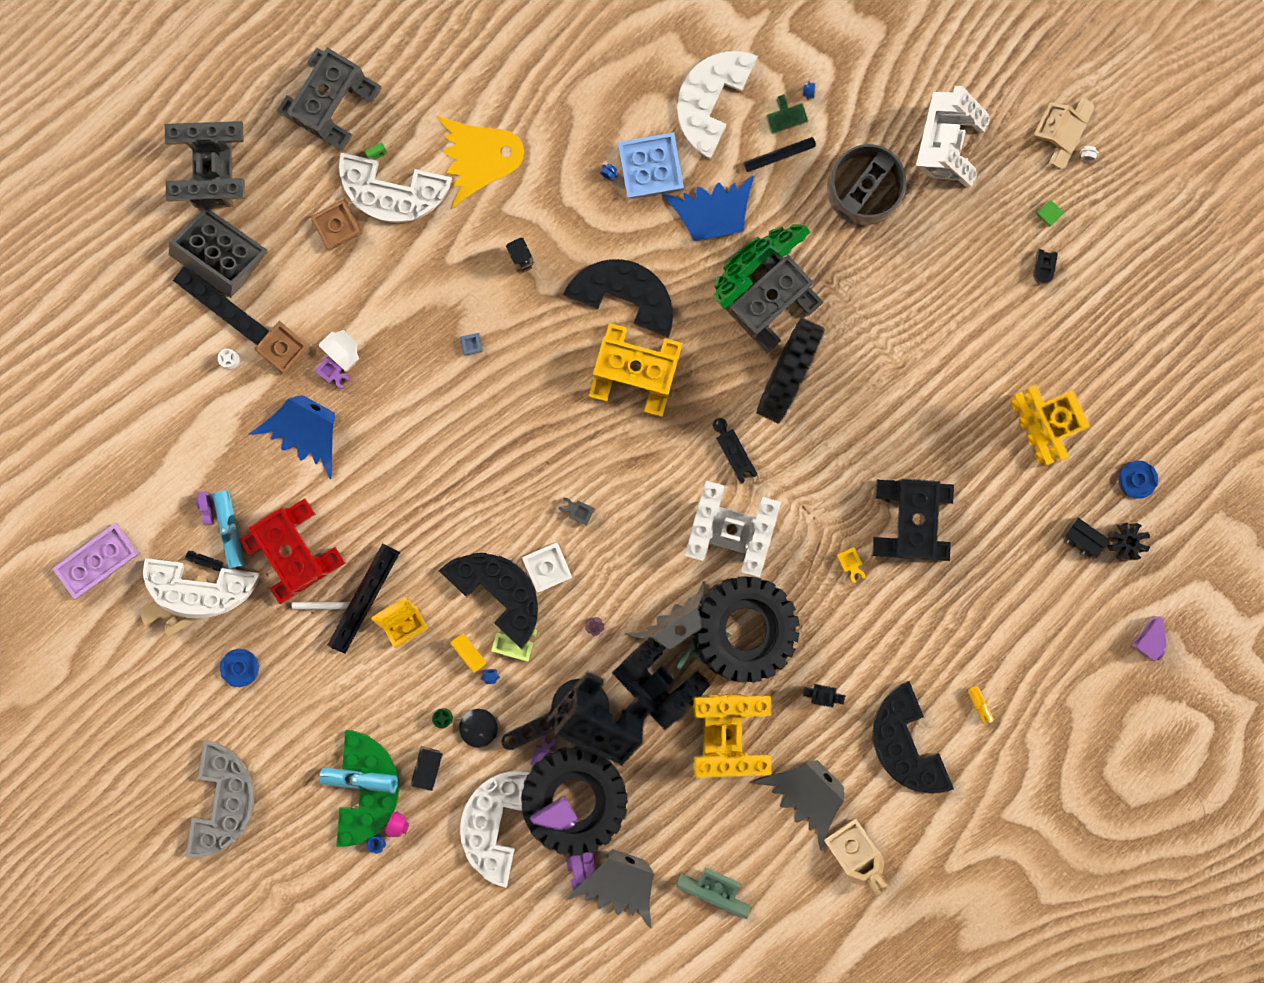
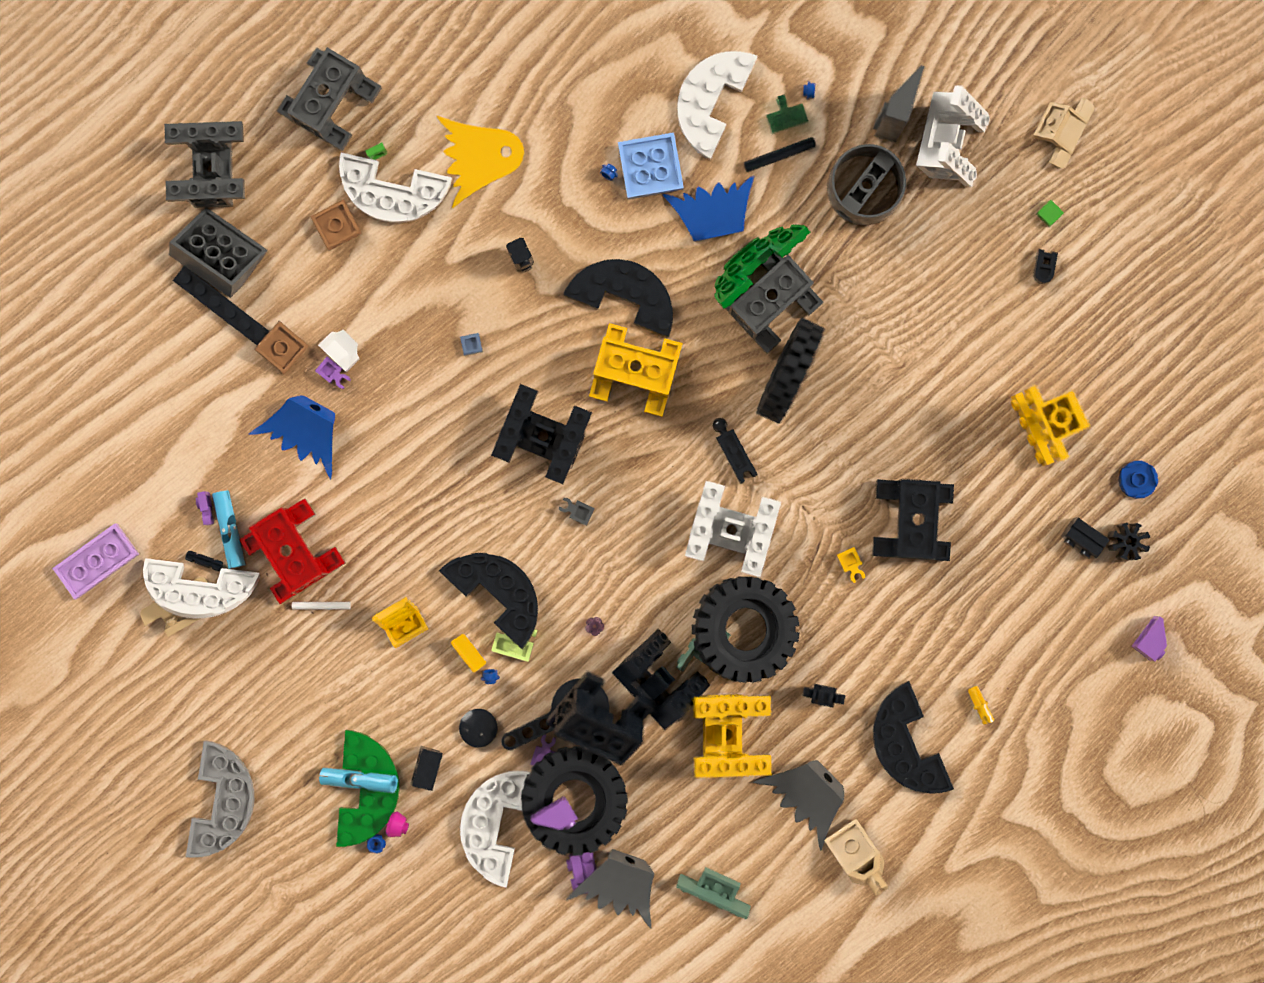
white wheel [218,349,240,369] -> none
blue tile [220,649,260,687] -> none
black plate [327,543,400,654] -> none
dark green wheel [432,708,453,728] -> none
white plate [522,542,573,593] -> none
dark grey piece [625,581,704,649] -> none
white plate [1080,146,1099,162] -> none
none -> black piece [491,384,592,485]
none -> dark grey slope [873,65,925,142]

